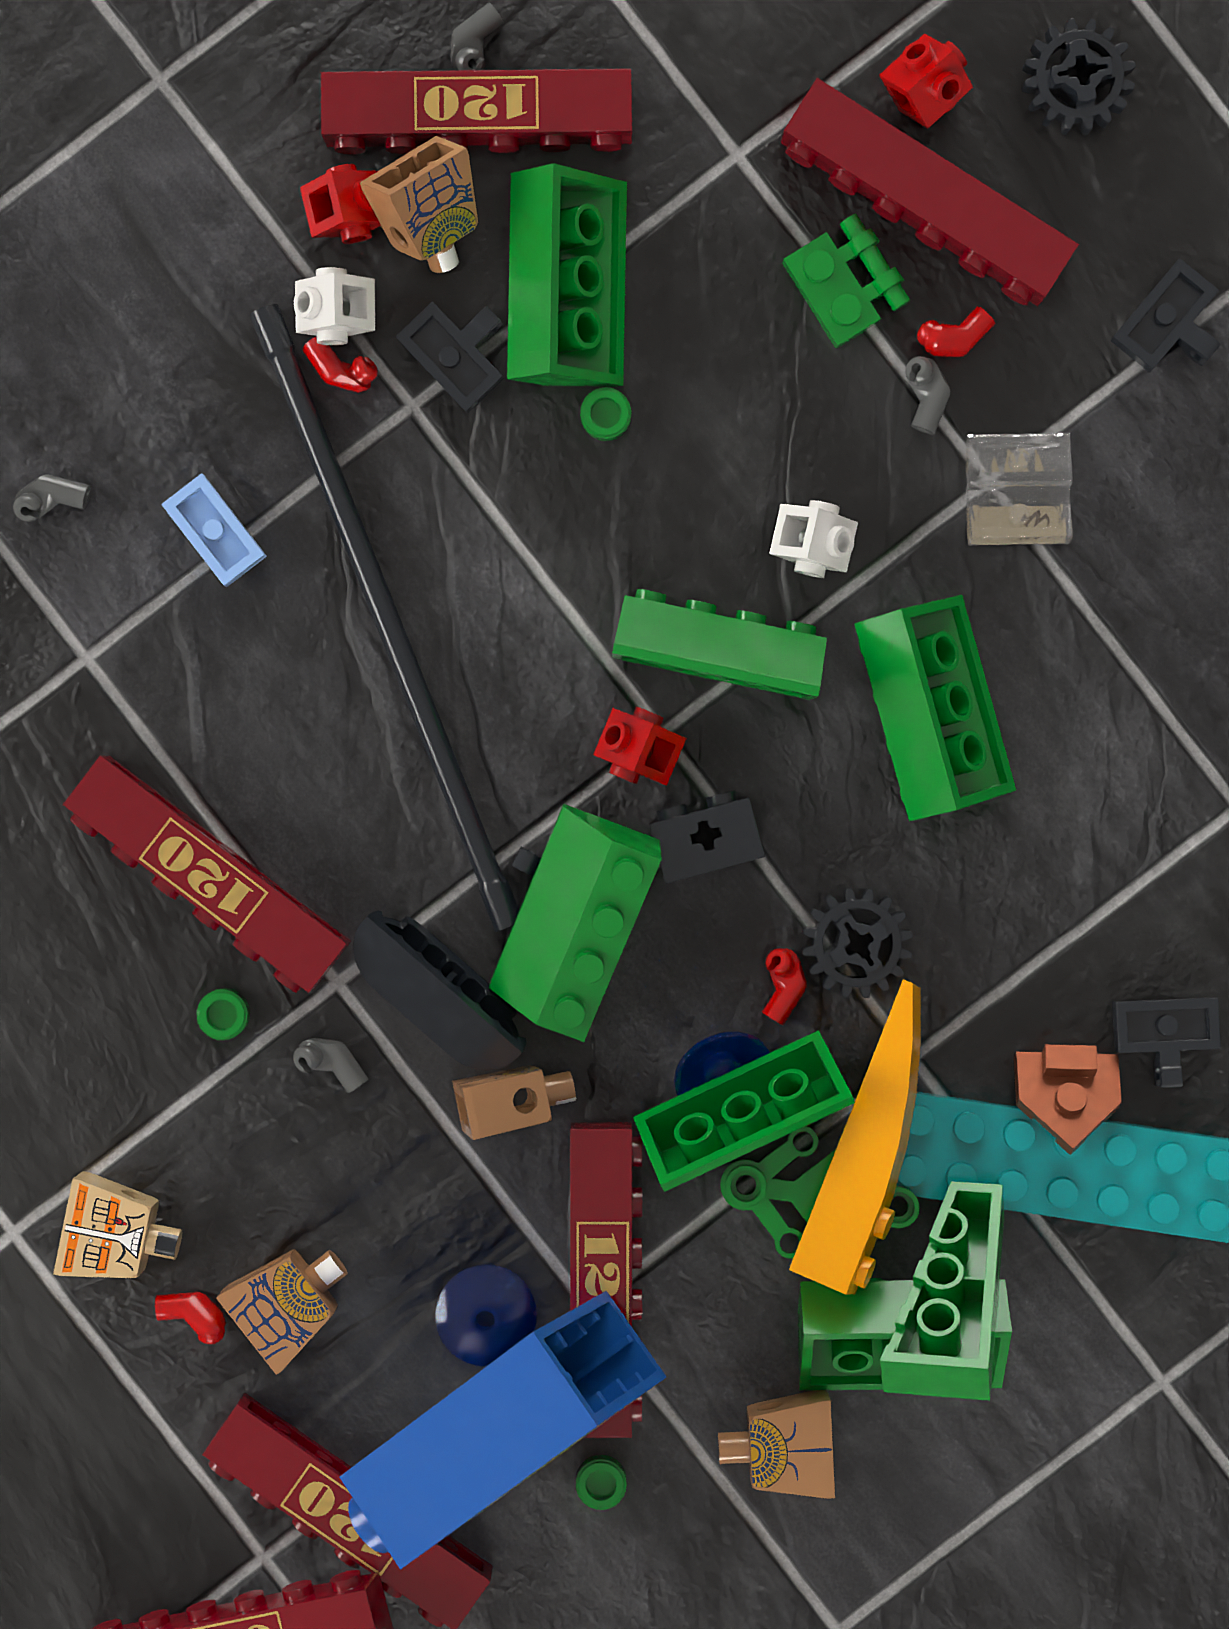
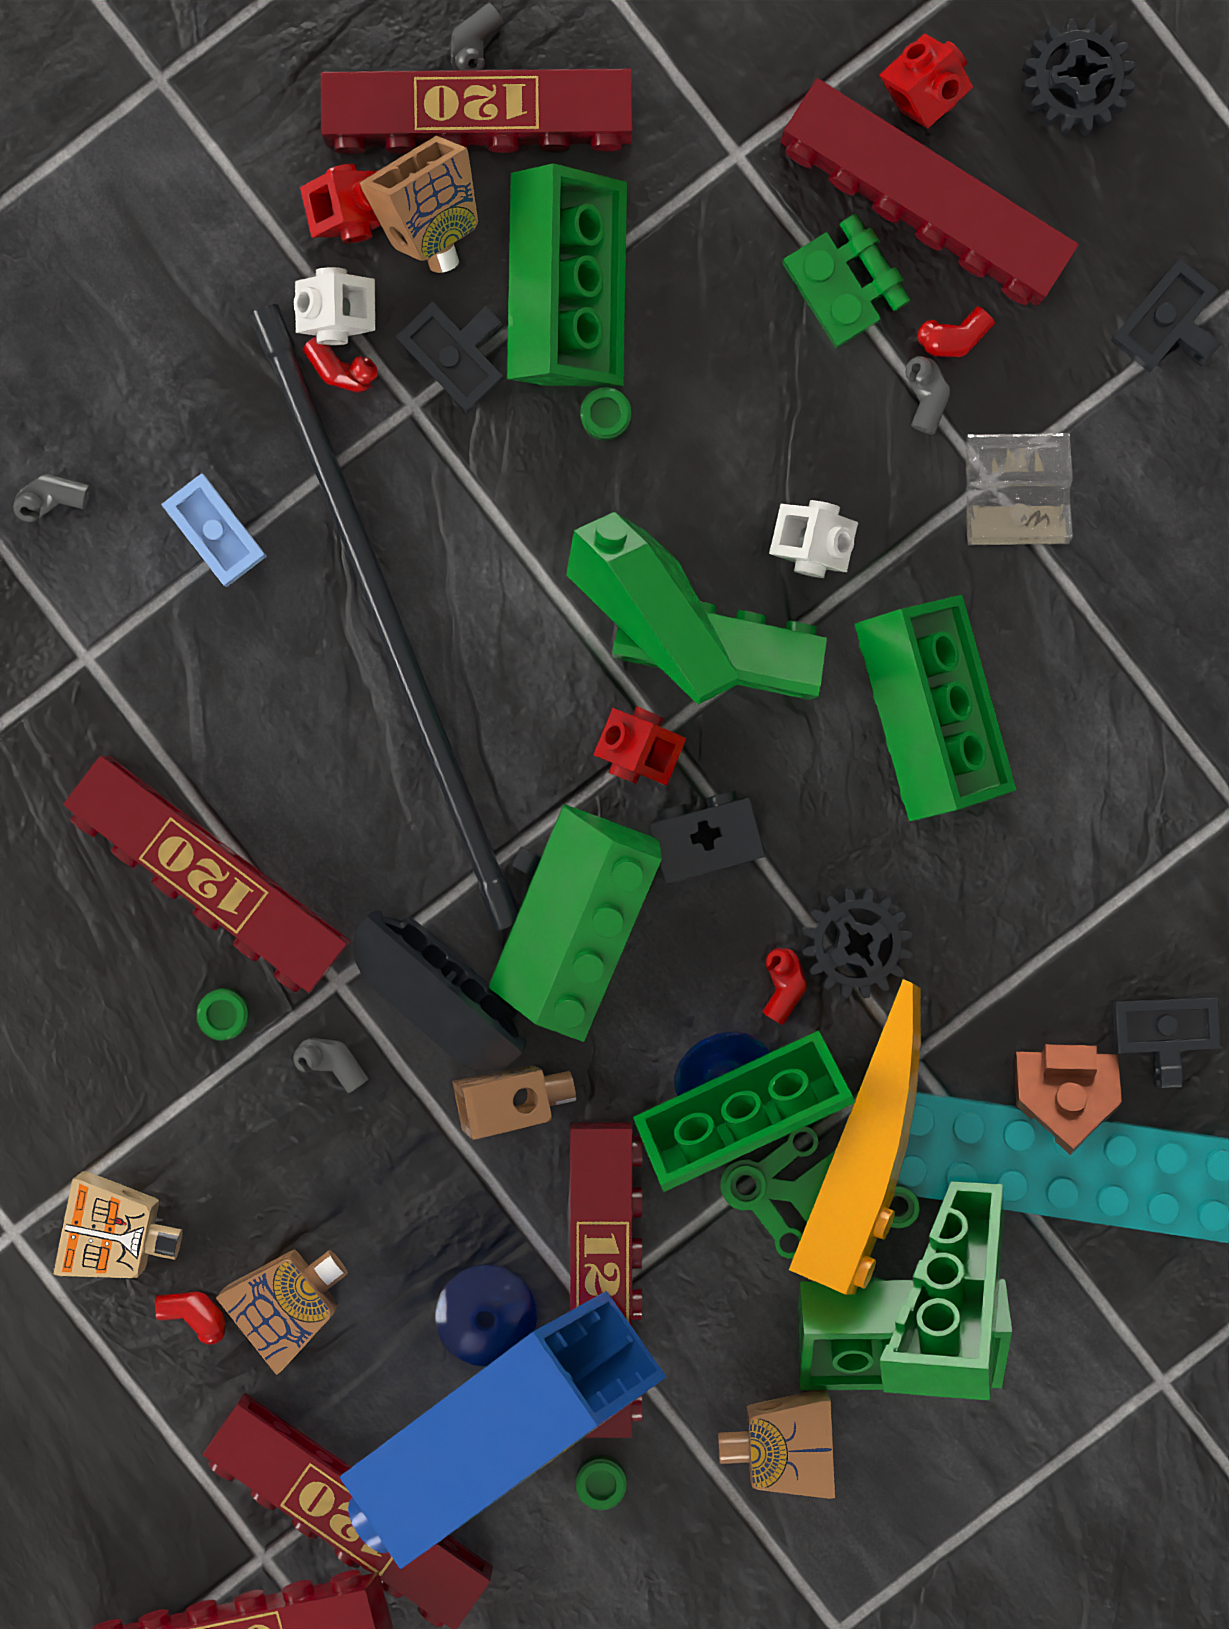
none -> green wedge [566,512,740,705]

